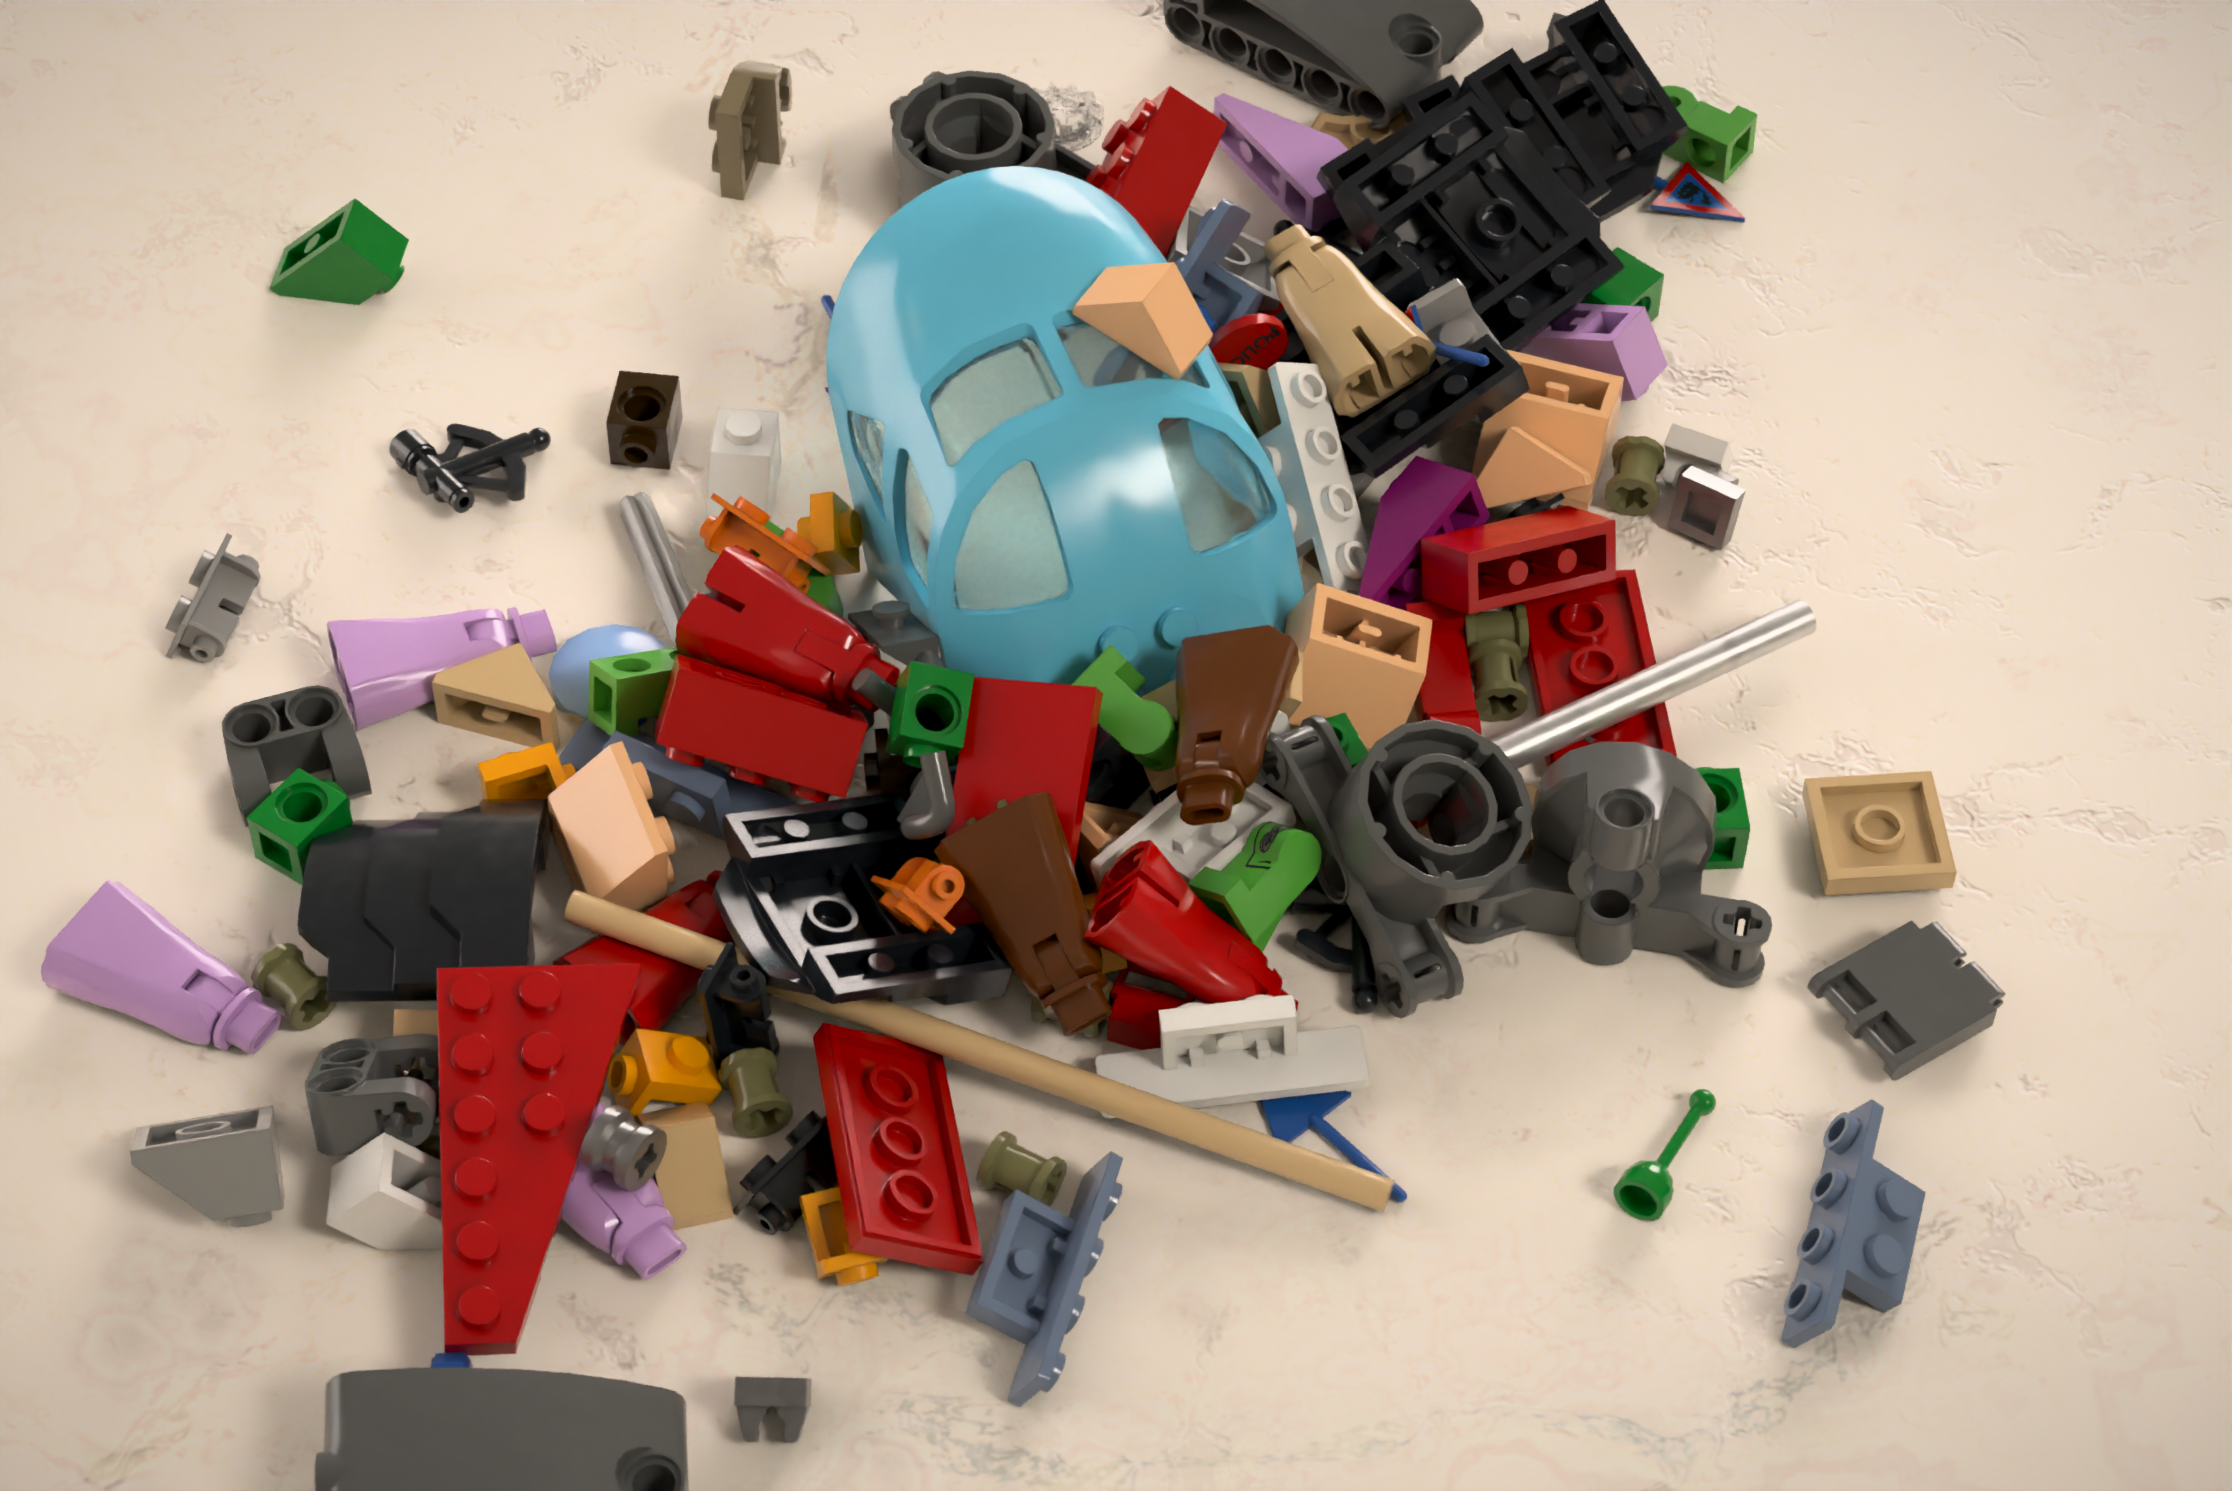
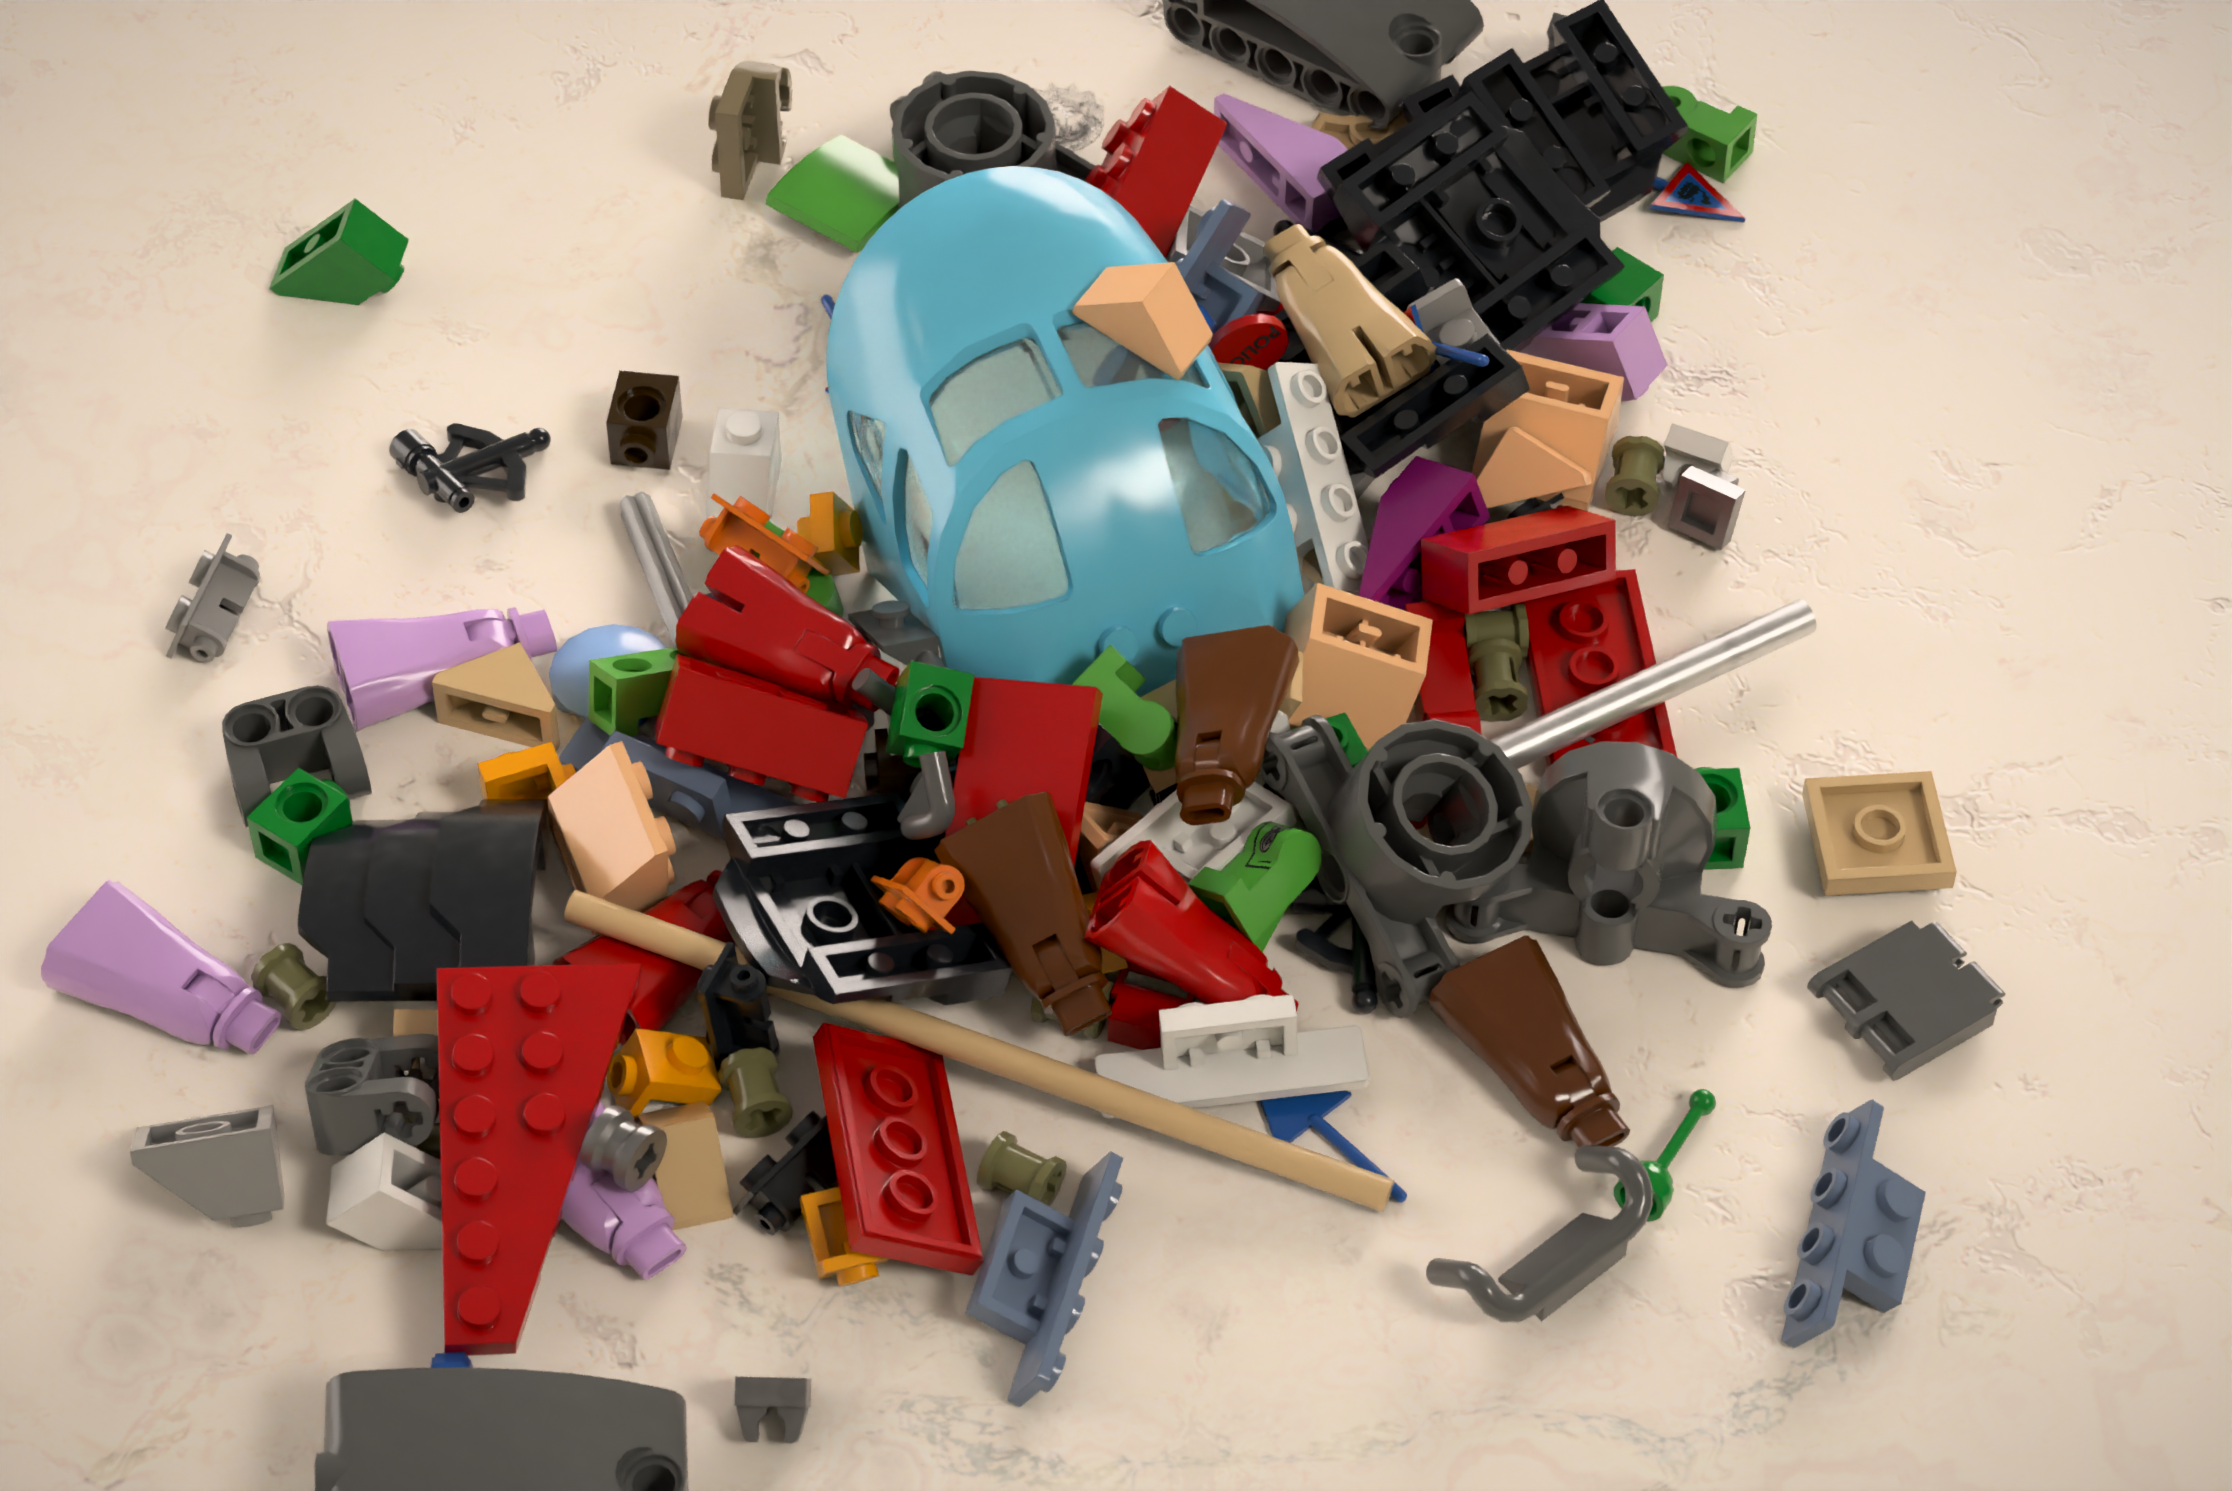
none -> bright green slope [766,135,899,252]
none -> dark grey piece [1426,1145,1653,1322]
none -> reddish brown piece [1429,935,1630,1147]

